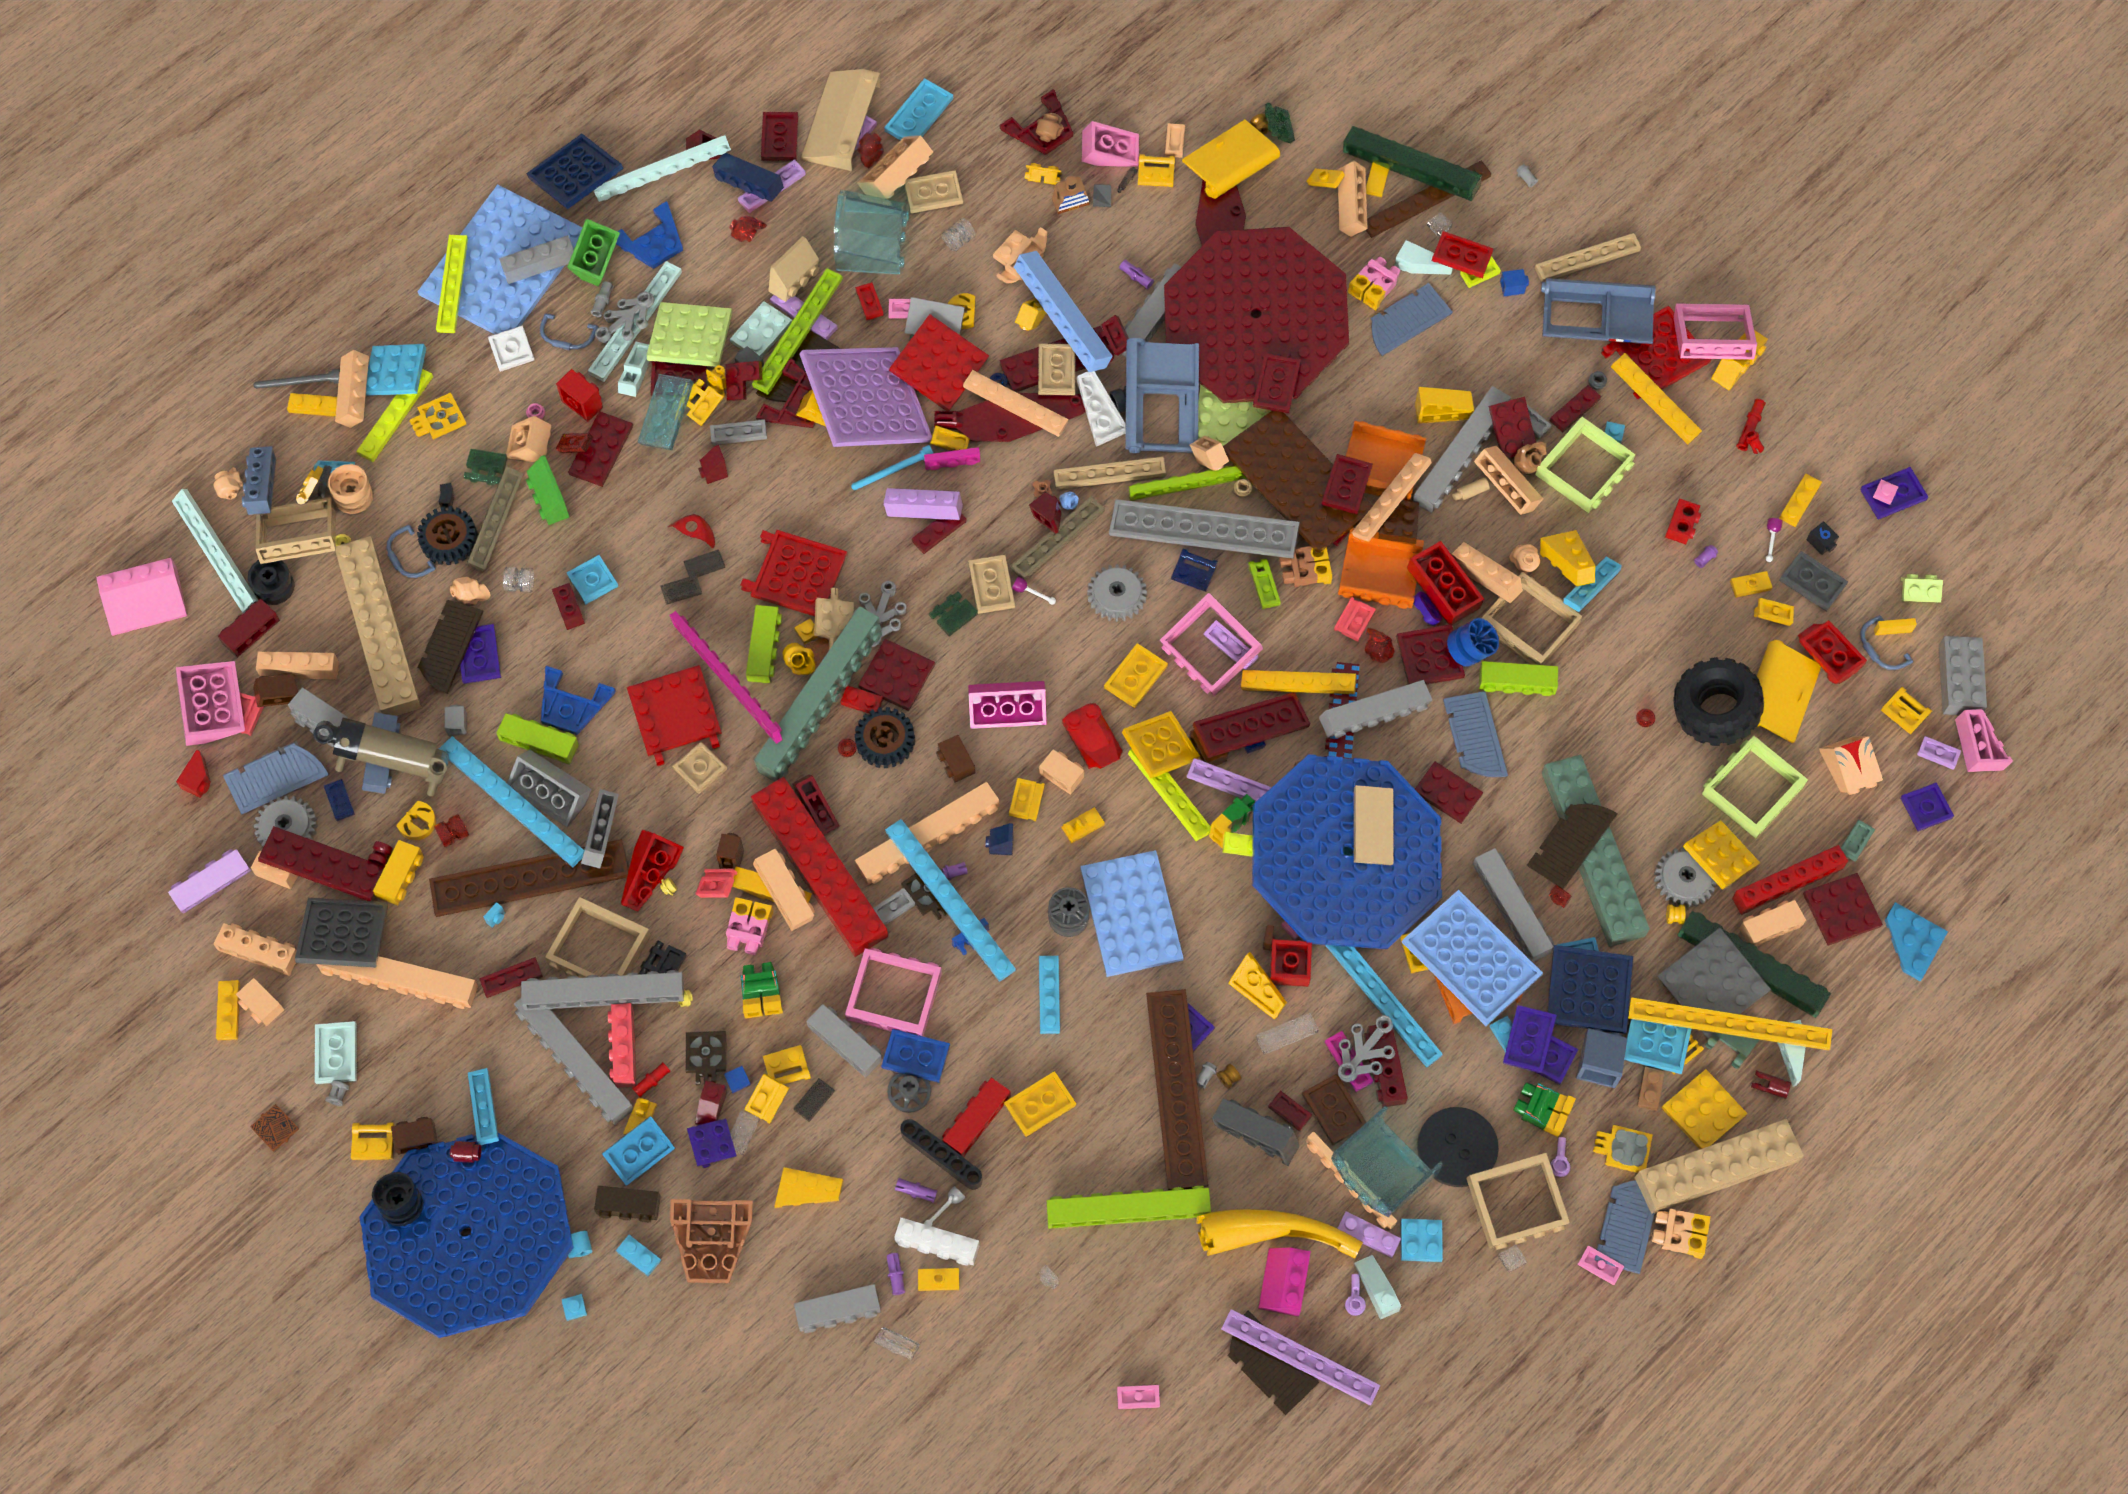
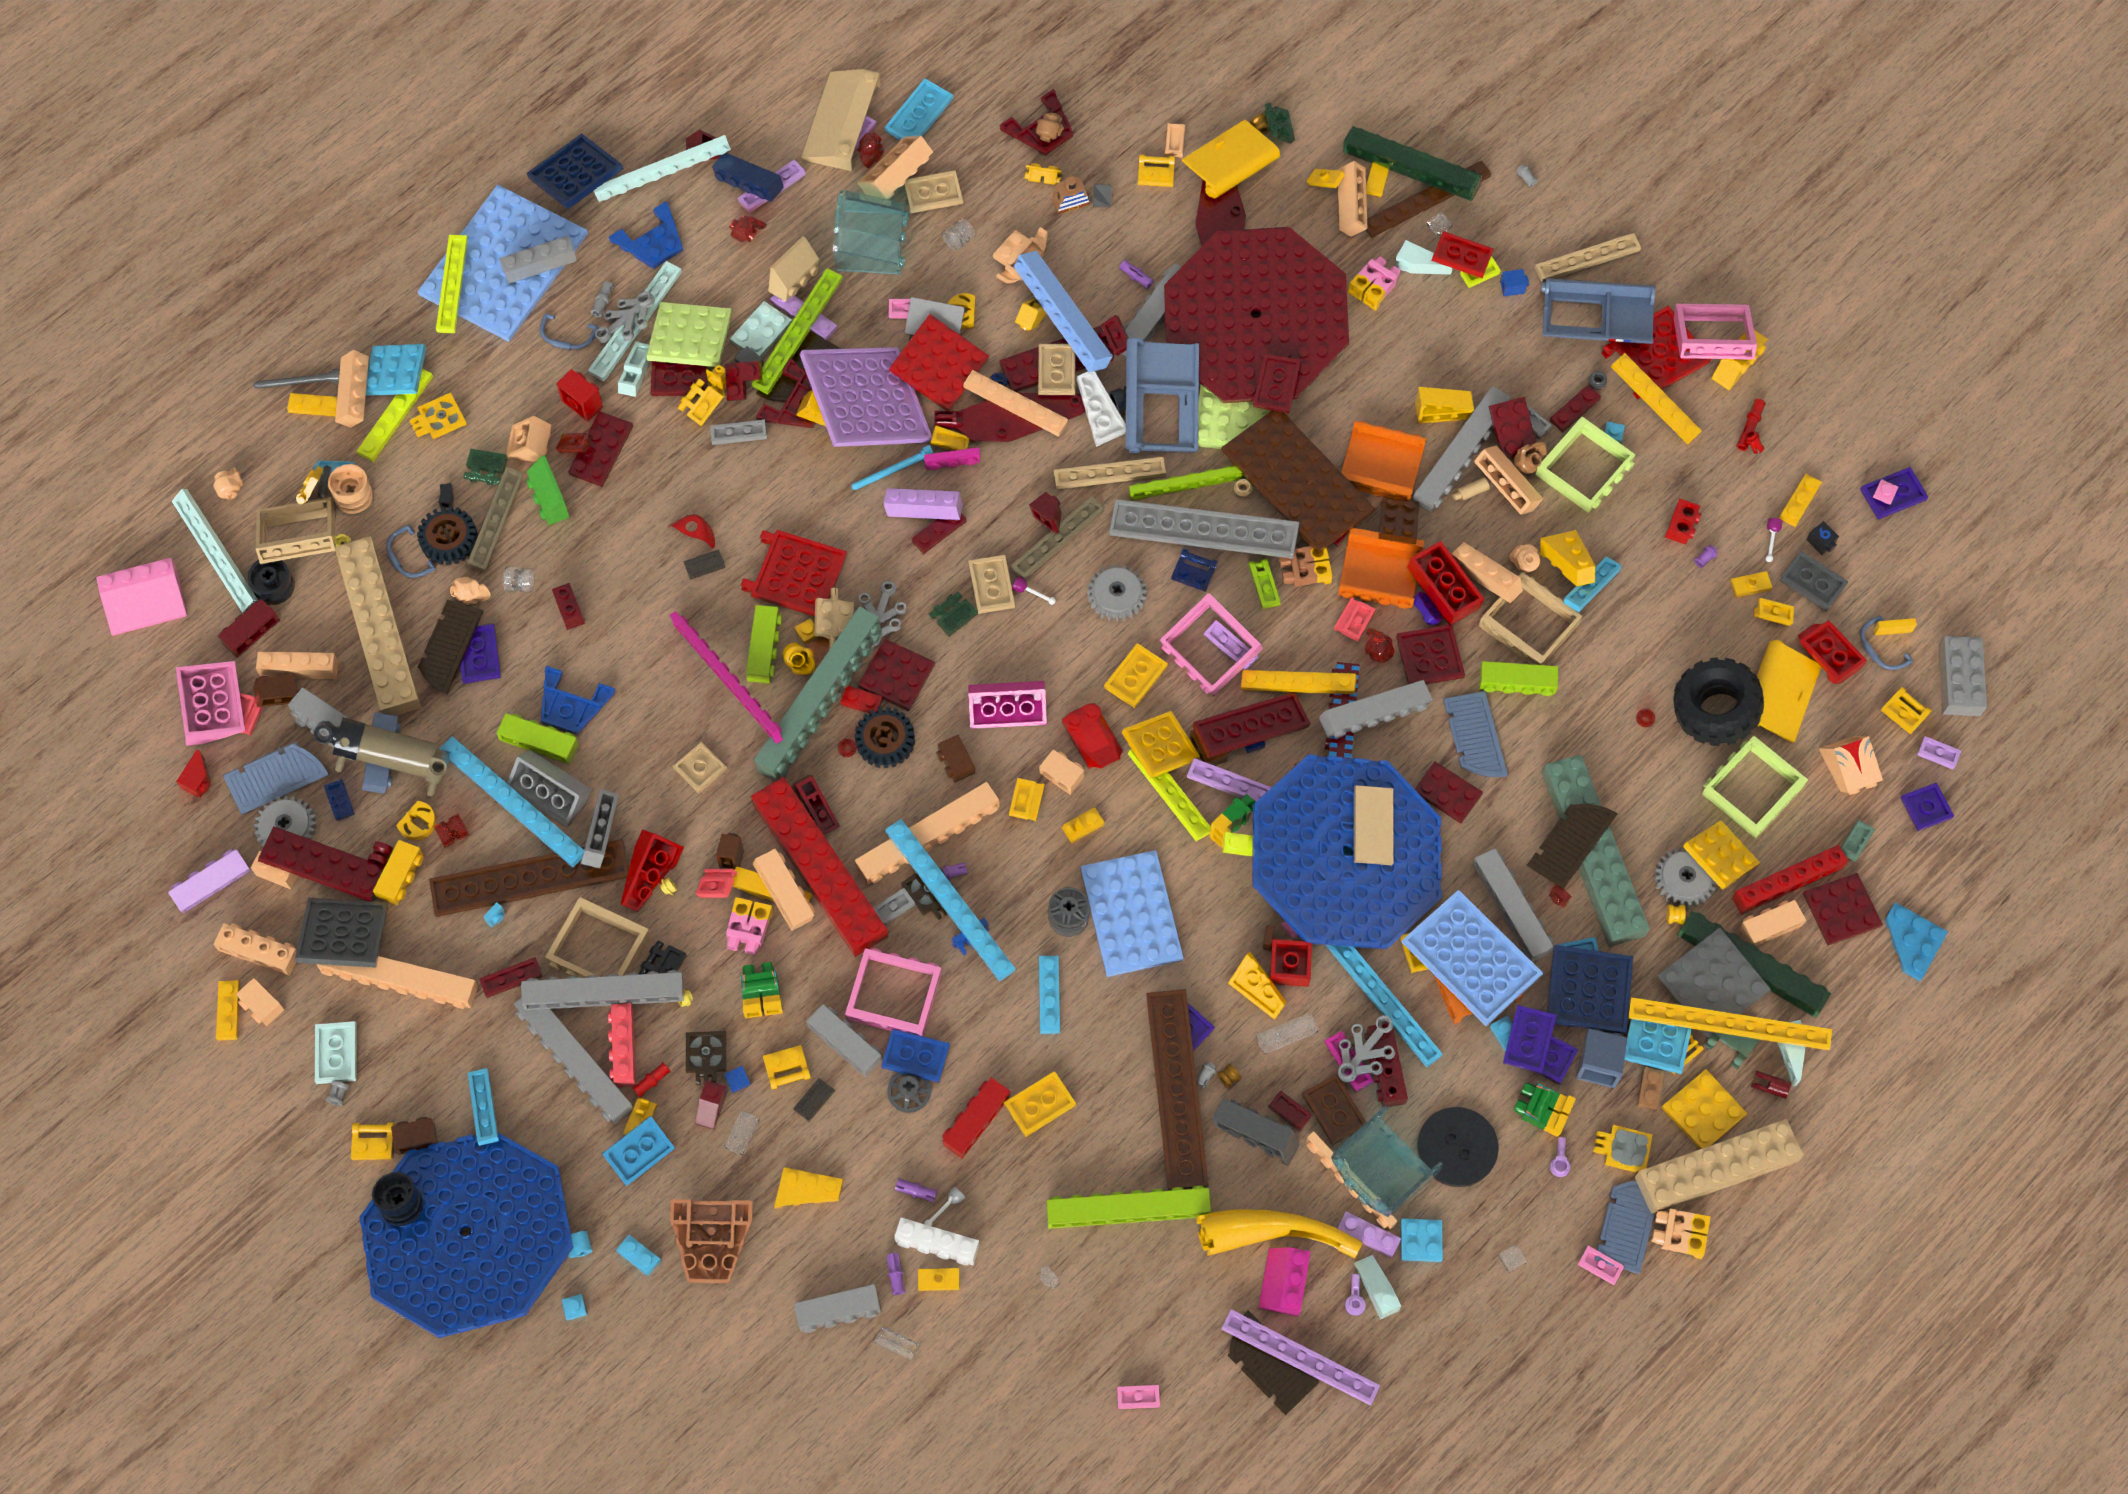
sand blue brick [242,446,276,515] -> none
dark orange piece [250,1104,299,1152] -> none
light grey brick [445,704,467,736] -> none
dark red brick [450,1141,481,1163] -> none
white plate [488,325,535,372] -> none
bright pink plate [526,403,545,419] -> none
bright green slope [567,219,620,287] -> none
medium azure plate [567,555,618,605] -> none
dark brown brick [594,1186,661,1223] -> none
red plate [627,665,722,766] -> none
clear light blue plate [638,374,694,450] -> none
clear smoke plate [660,575,702,605] -> none
dark purple hinge [687,1118,737,1168] -> none
dark red slope [698,445,728,484] -> none
yellow plate [745,1074,790,1124] -> none
dark red plate [761,112,799,161] -> none
red plate [855,282,884,321] -> none
black beam [900,1119,982,1190] -> none
dark blue slope [985,823,1014,855] -> none
nougat plate [1033,480,1052,498] -> none
light blue plate [1059,491,1079,510] -> none
bright pink slope [1082,121,1139,167] -> none
clear smoke piece [1117,167,1138,193] -> none
light nougat brick [1190,436,1229,470] -> none
dark red plate [1321,454,1373,514] -> none
light nougat plate [1352,453,1432,542] -> none
sand blue piece [1371,283,1453,356] -> none
blue wheel [1447,618,1499,667] -> none
tan window [1466,1153,1570,1250] -> none
yellowish green bracket [1901,574,1943,602] -> none
bright pink wedge [1955,709,2013,772] -> none

